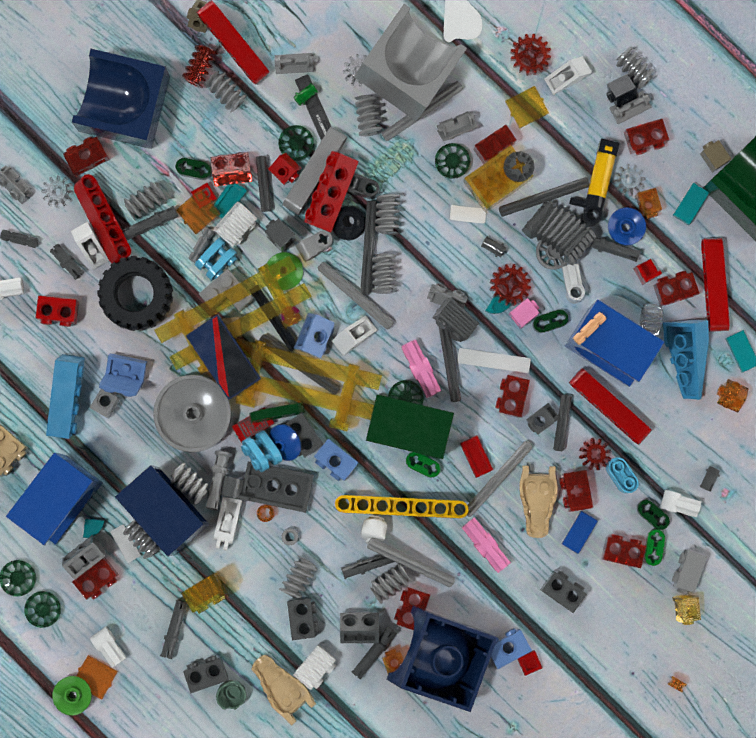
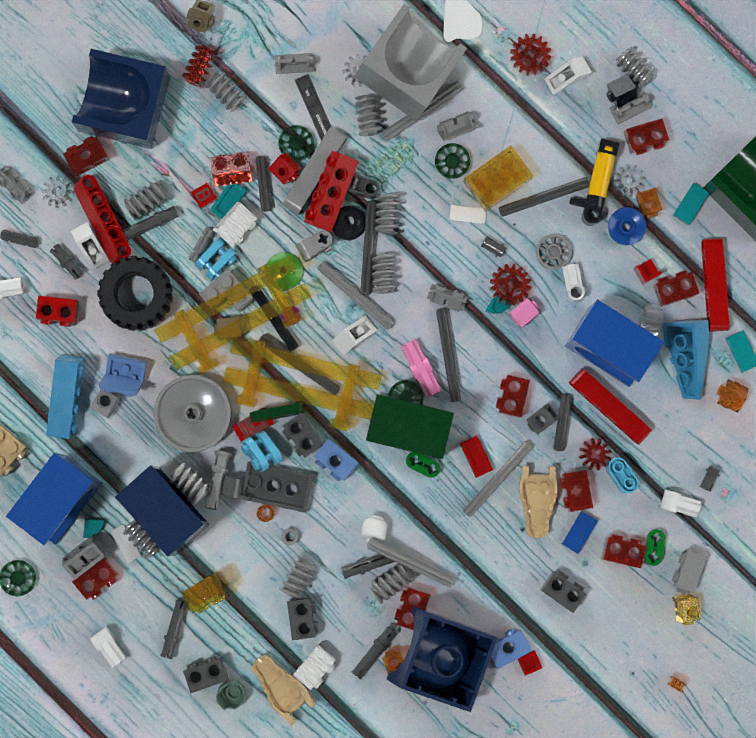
clear green wheel [24,591,61,628] -> none
bright green dish [52,676,92,715] -> none
clear orange piece [77,655,118,700] -> none
dark green beam [175,158,212,180] -> none
clear orange piece [176,189,221,235] -> none
tile [186,314,261,400] -> none
red beam [196,0,270,85] -> none
white hinge [213,496,242,551] -> none
dark grey brick [265,218,296,253] -> none
blue dish [269,424,301,461] -> none
green pin [293,83,318,106] -> none
medium blue brick [294,313,335,358] -> none
yellow beam [335,495,469,519] -> none
dark grey brick [340,612,379,643] -> none
dark grey brick [432,298,479,342] -> none
white sticker [457,348,531,373] -> none
bright pink piece [462,517,511,573] -> none
clear red brick [473,125,517,165] -> none
dark grey gear [504,151,534,182] -> none
clear yellow piece [505,86,549,129] -> none
dark grey piece [522,201,597,265] -> none
dark green beam [532,310,568,333] -> none
light nougat axle [573,312,606,345] -> none
dark grey pin [589,237,640,262] -> none
dark green beam [637,500,670,530] -> none
dark tan brick [700,140,731,173] -> none

